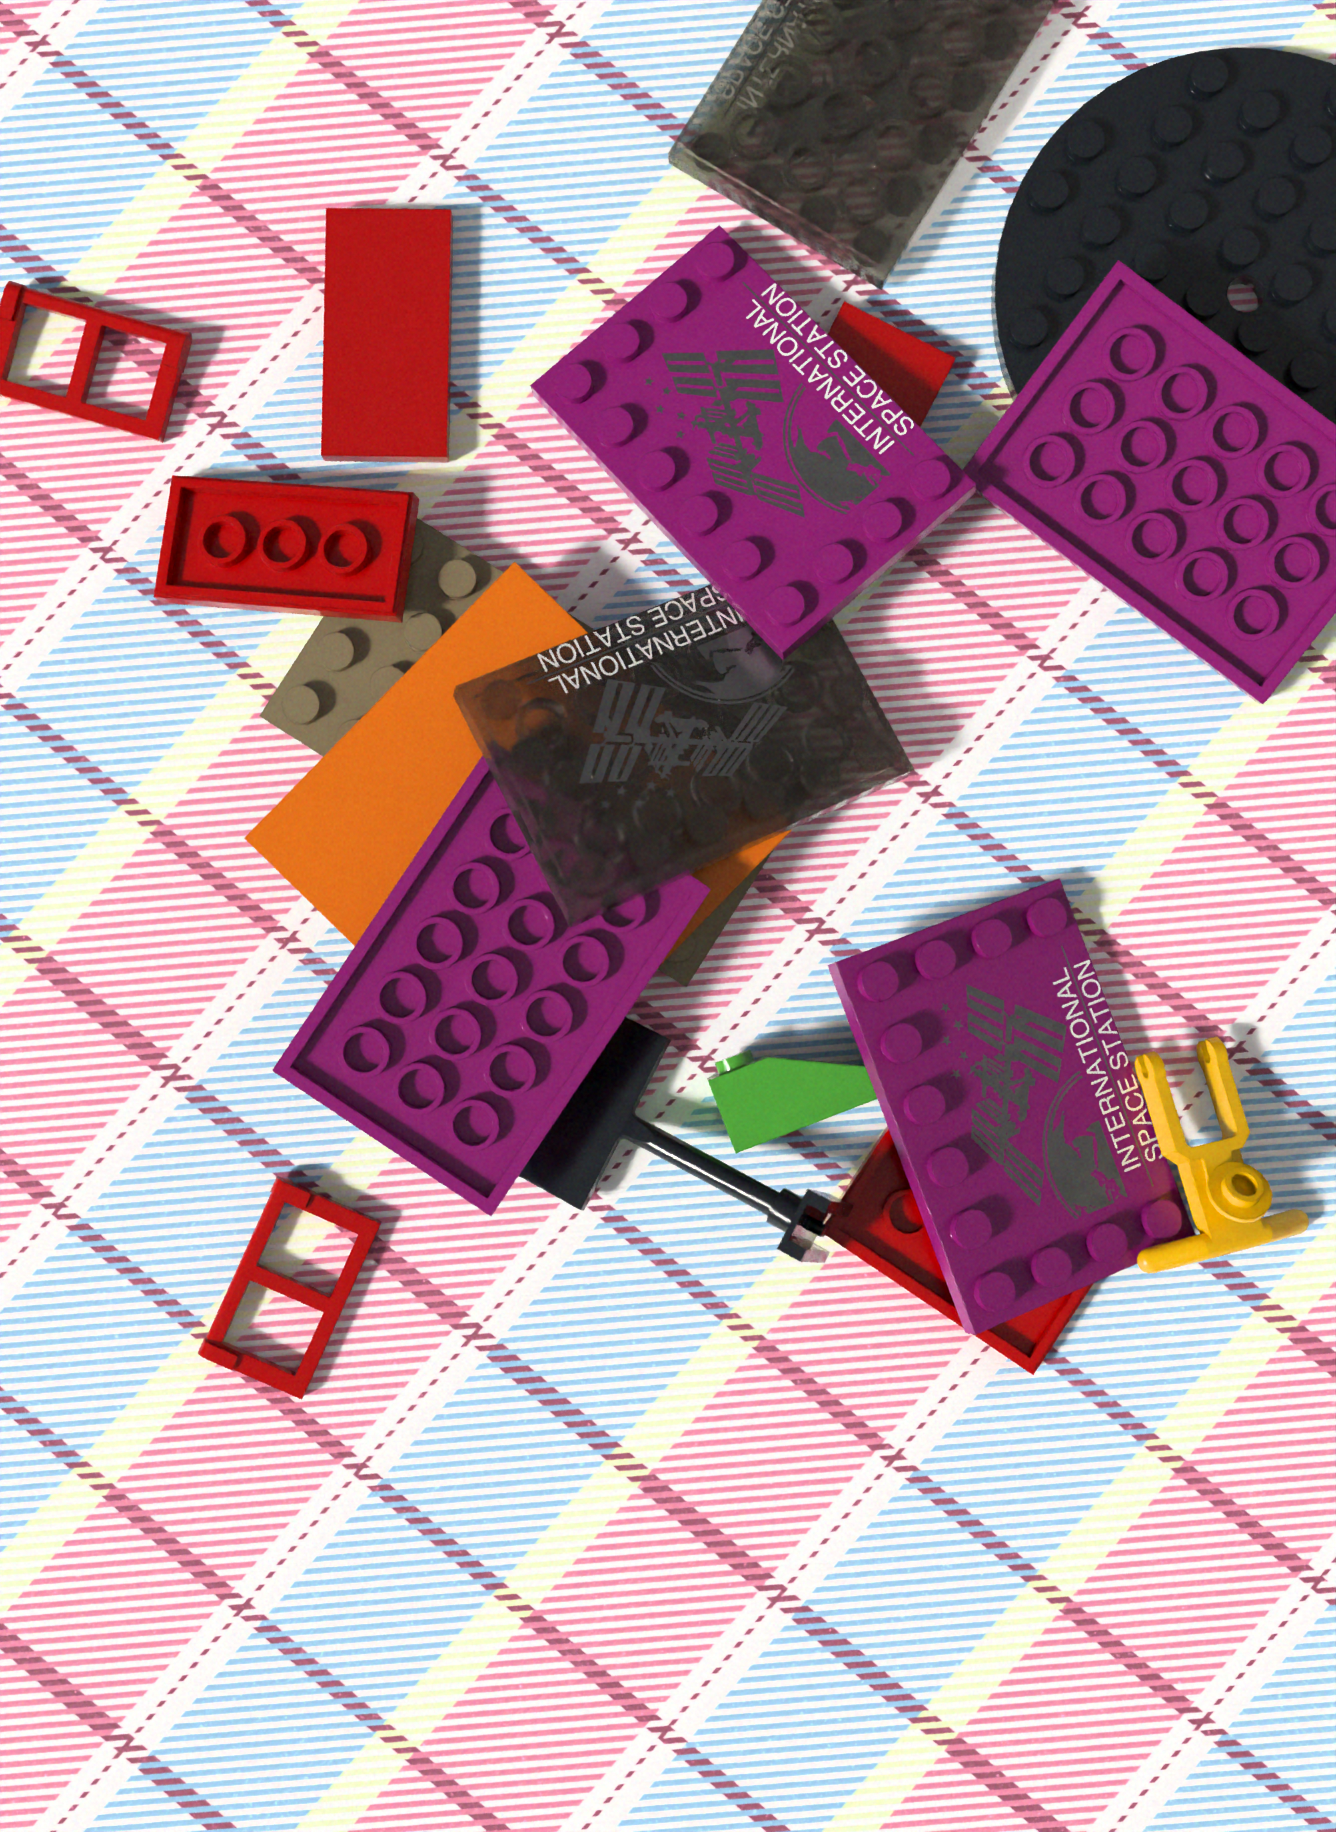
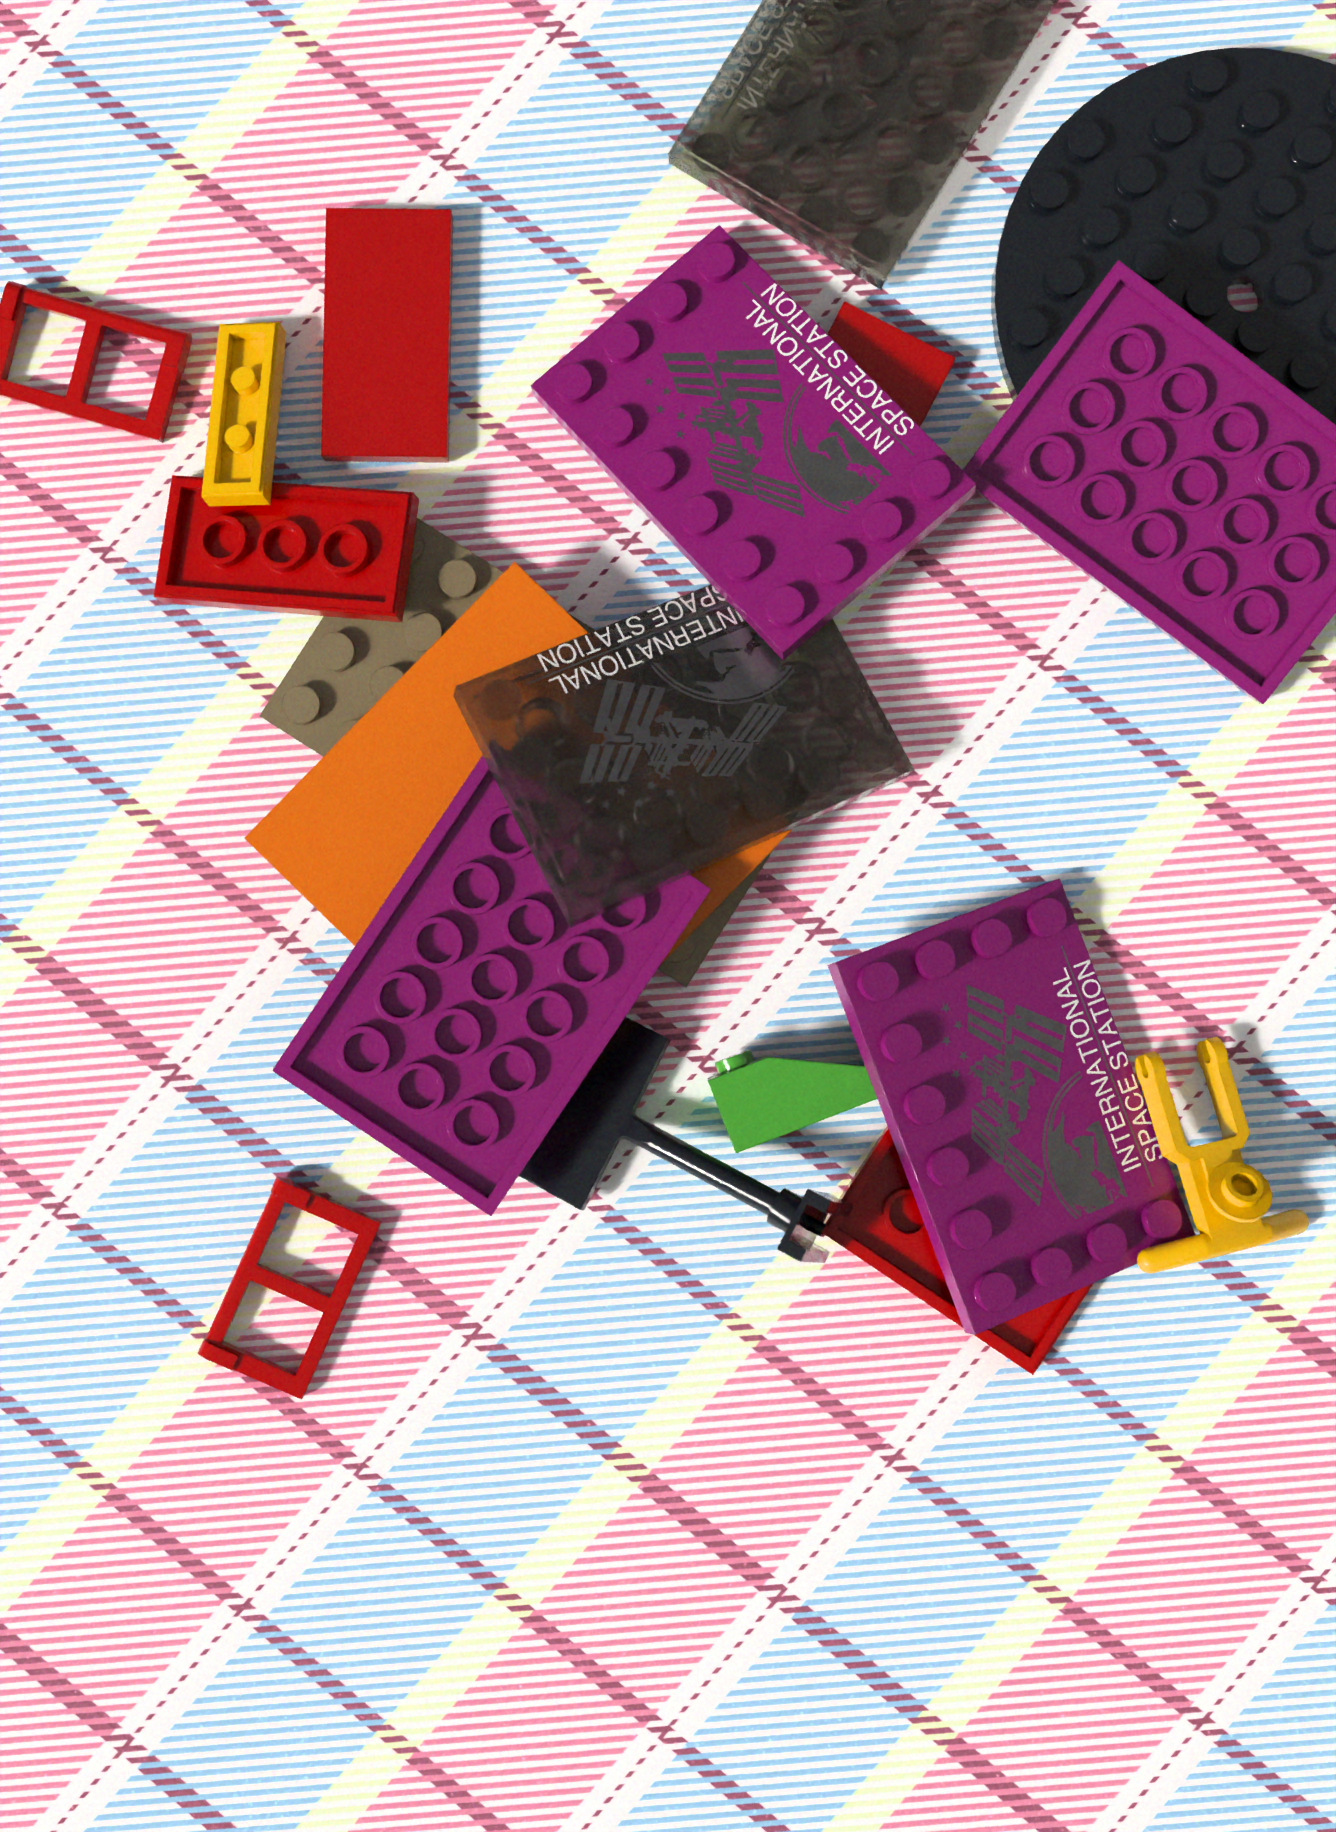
none -> yellow tile [201,322,287,506]

